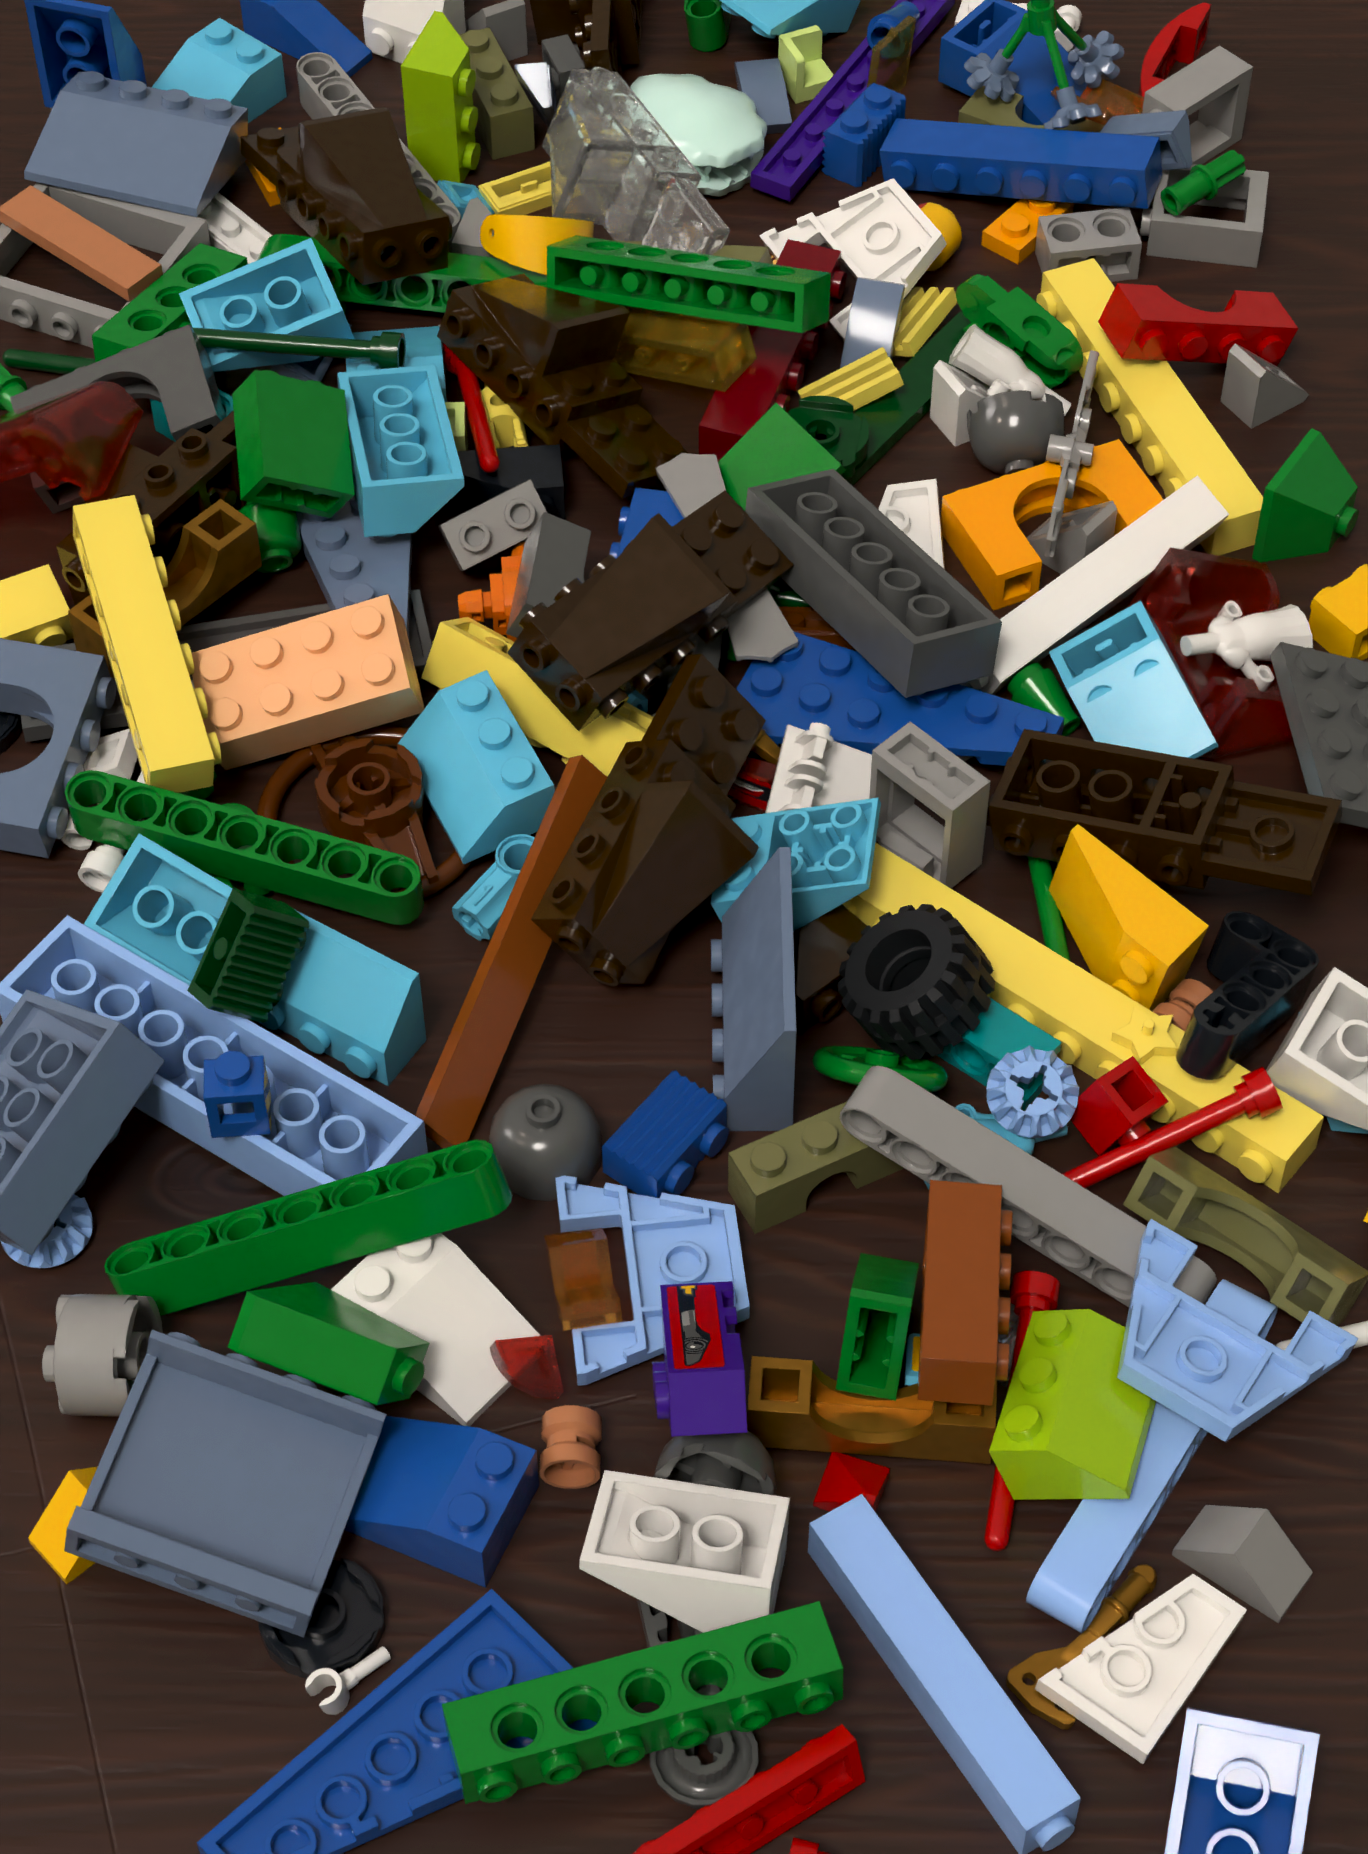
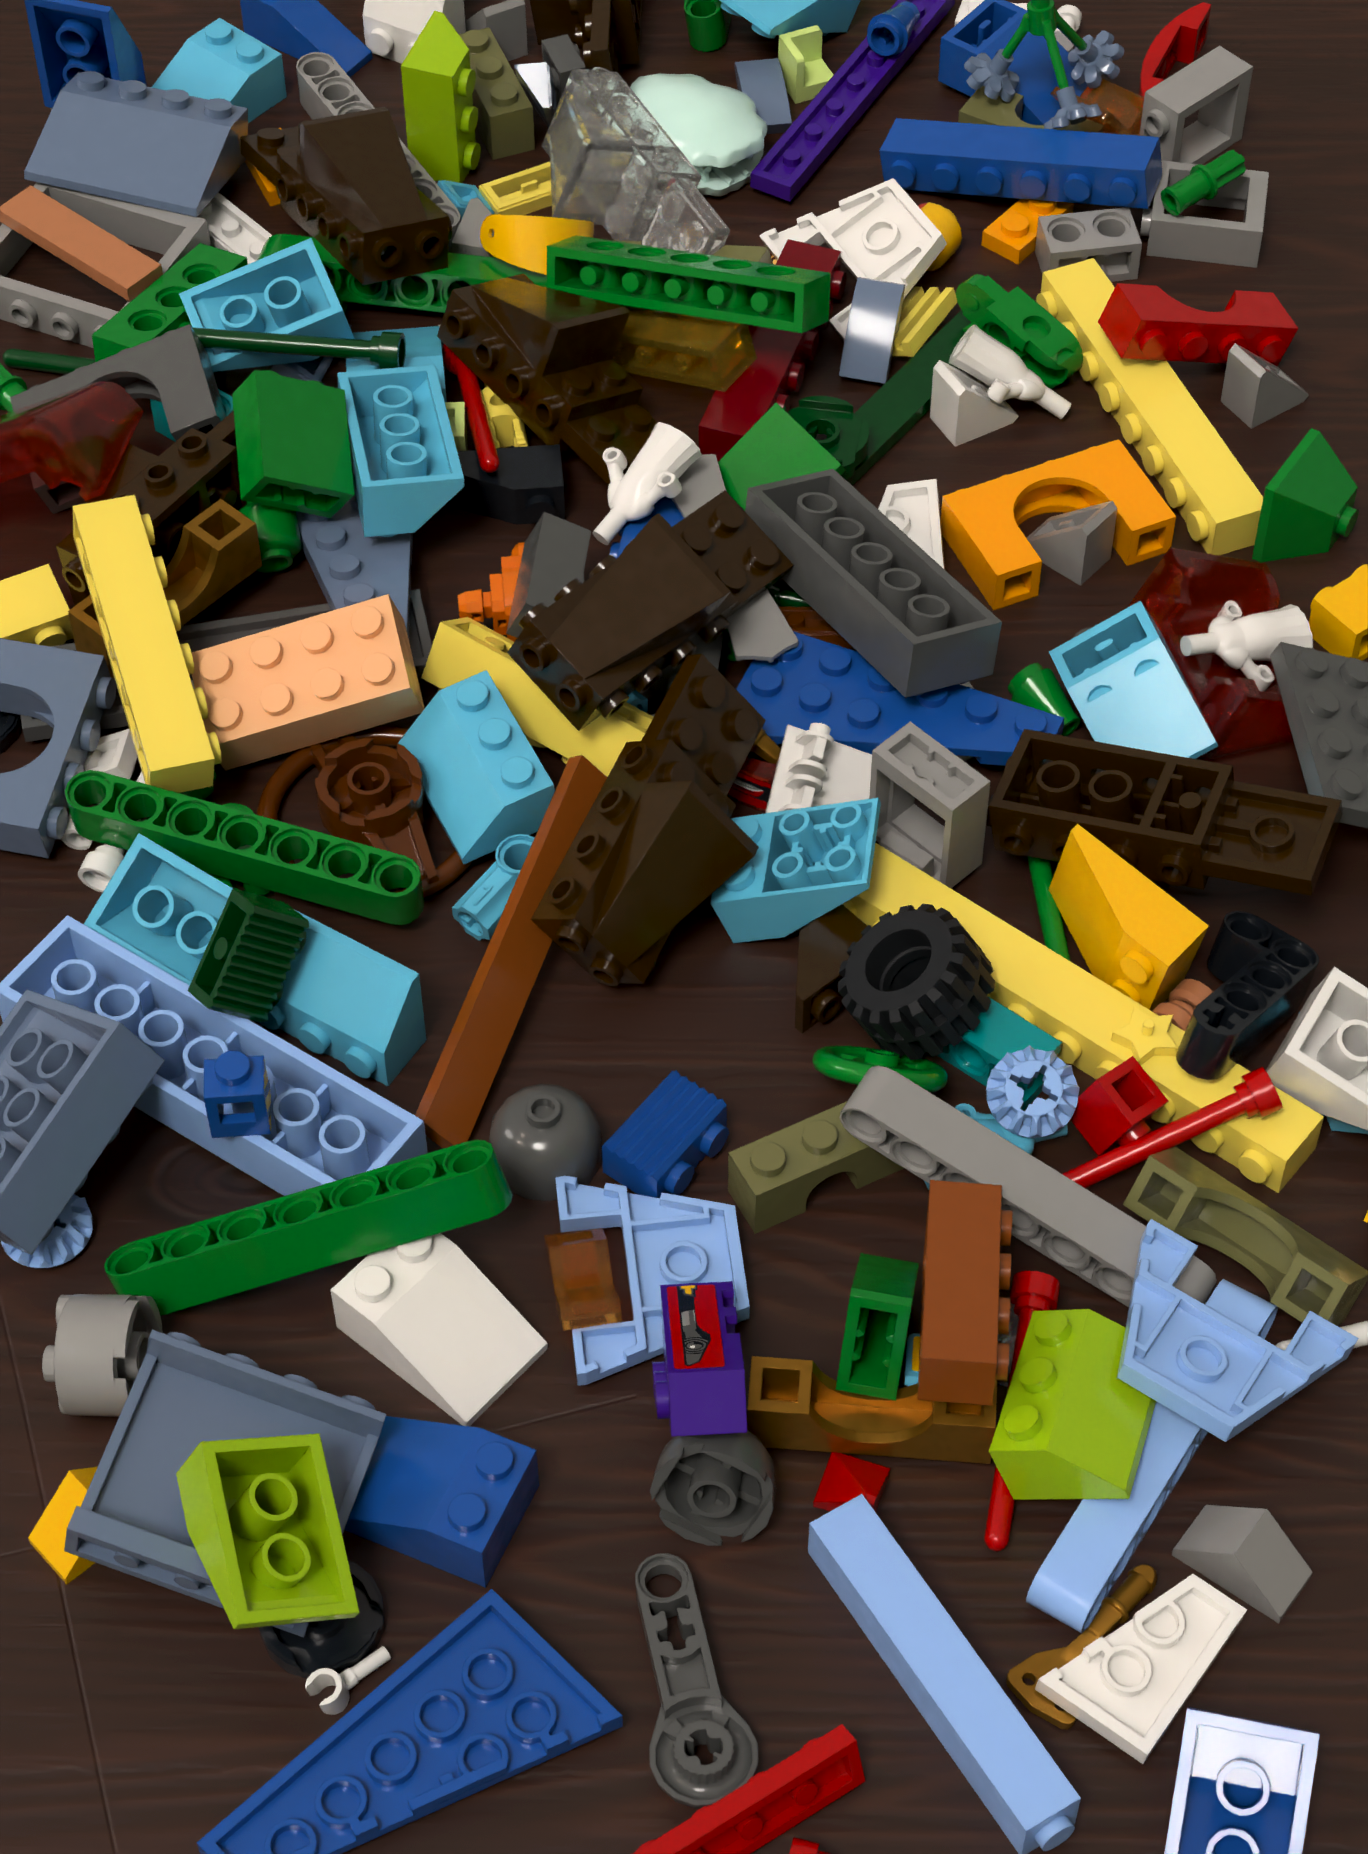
green slope [227,1282,430,1405] -> none
light grey brick [438,479,547,571] -> none
green brick [442,1601,844,1804] -> none
clear red tile [490,1335,564,1399] -> none
nougat wheel [539,1405,602,1489] -> none
white slope [579,1470,790,1633] -> none
sand blue slope [711,847,796,1131] -> none
light yellow tile [797,347,904,411] -> none
blue brick [821,83,906,187] -> none
clear yellow piece [867,15,916,92] -> none
dark grey cylinder [967,390,1065,475] -> none
white brick [968,475,1229,695] -> none
light grey piece [1044,350,1099,557] -> none
sand blue slope [1100,110,1192,170] -> none
none -> lime slope [176,1434,360,1629]
none -> white piece [592,422,702,545]

